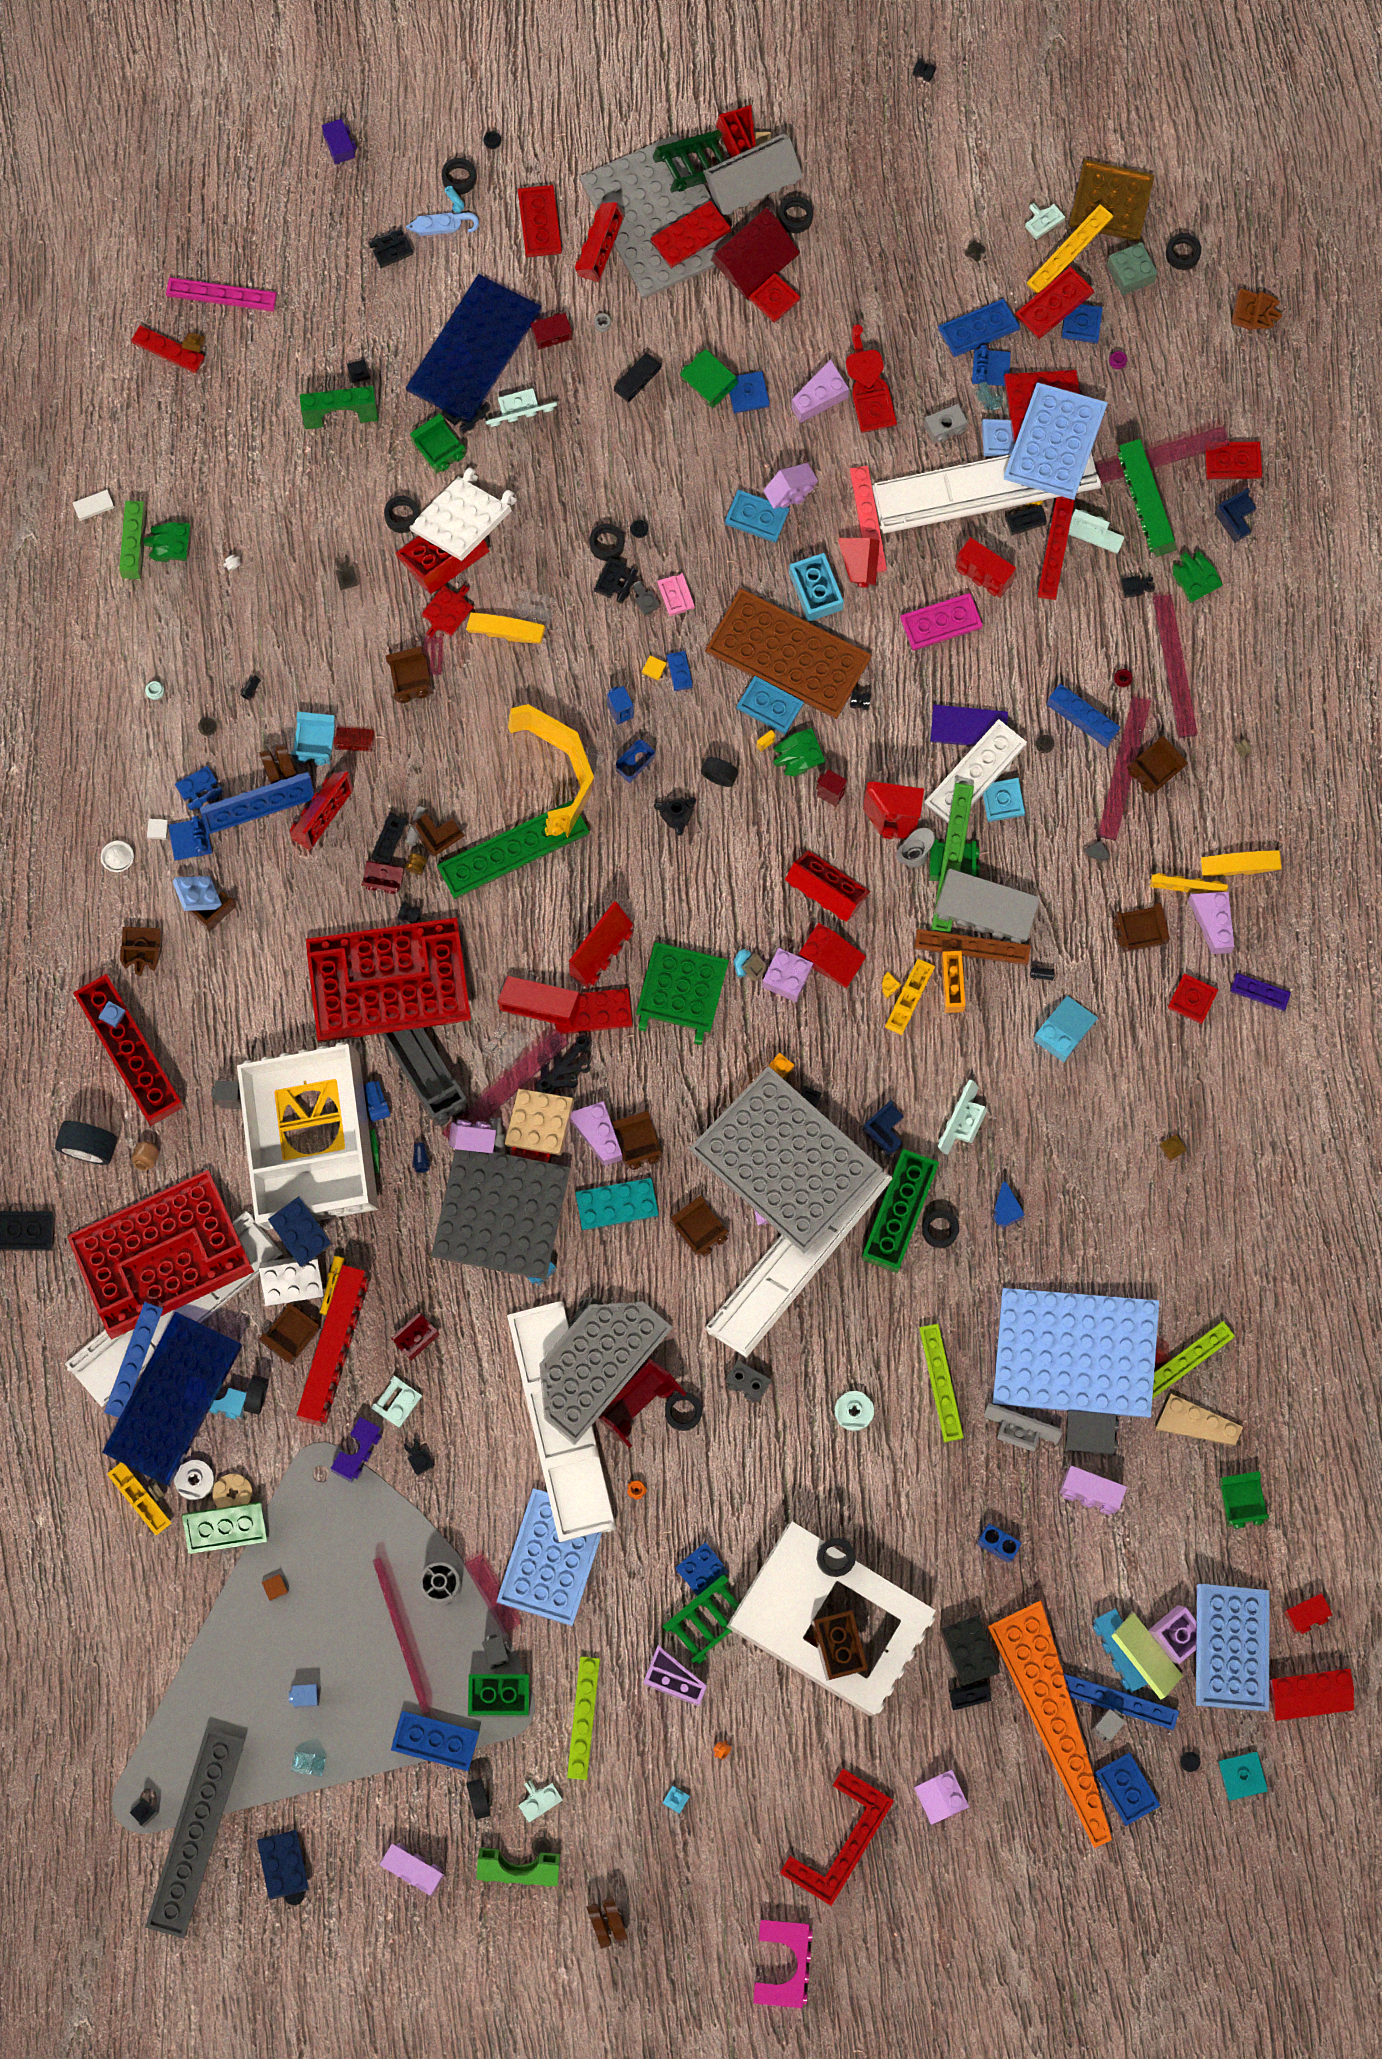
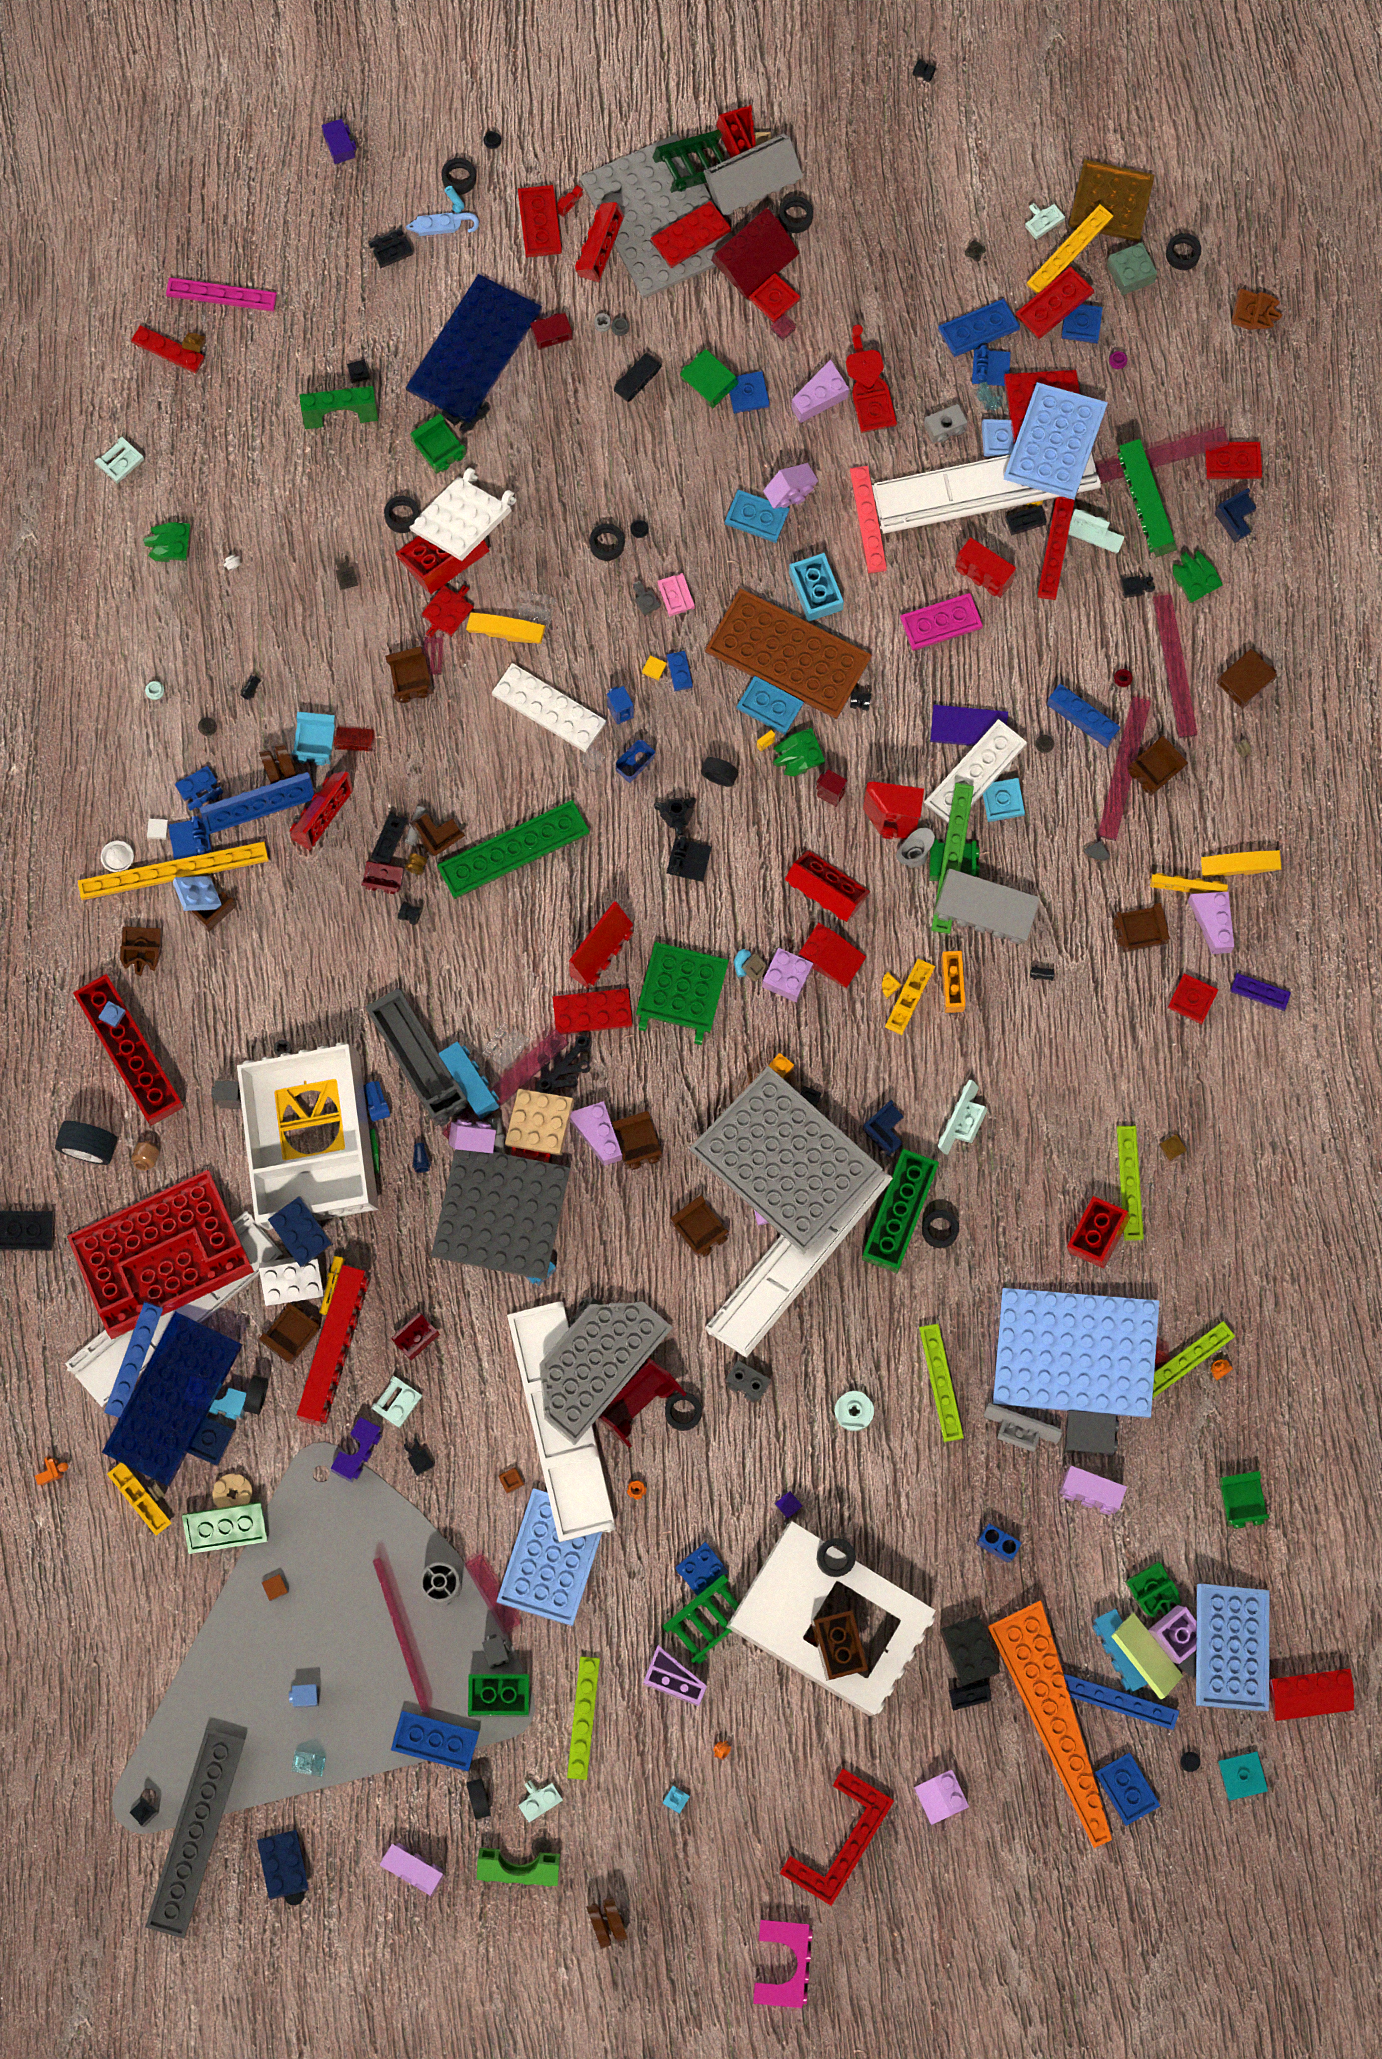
white tile [73,490,114,521] -> none
bright green arch [119,501,147,579] -> none
white plate [174,1460,214,1500] -> none
red slope [305,917,471,1043] -> none
light aqua bracket [485,388,558,427] -> none
red brick [497,976,580,1028] -> none
yellow panel [508,704,594,838] -> none
teal plate [575,1178,659,1231] -> none
black plate [594,557,638,604] -> none
slope [838,538,880,588] -> none
dark orange plate [914,929,1031,966] -> none
blue slope [993,1181,1025,1229] -> none
medium azure slope [1033,996,1098,1063] -> none
light grey brick [1091,1709,1126,1744] -> none
tan wing [1155,1394,1243,1446] -> none
red brick [1283,1593,1333,1635] -> none
none -> orange piece [35,1456,69,1486]
none -> yellow plate [77,842,269,900]
none -> light aqua plate [94,437,144,484]
none -> dark blue plate [164,1406,235,1467]
none -> dark grey bush [274,1039,292,1057]
none -> dark azure brick [438,1041,499,1120]
none -> white plate [492,663,606,753]
none -> dark orange tile [498,1467,524,1494]
none -> red plate [557,185,583,217]
none -> dark grey plate [611,318,629,336]
none -> black hinge [666,836,712,882]
none -> clear pink tile [770,315,796,341]
none -> dark purple tile [775,1491,803,1519]
none -> red brick [1067,1196,1130,1269]
none -> lime tile [1116,1125,1144,1241]
none -> green plate [1125,1561,1181,1618]
none -> dark grey tile [1178,1653,1196,1679]
none -> orange plate [1211,1360,1233,1381]
none -> reddish brown panel [1217,649,1277,709]

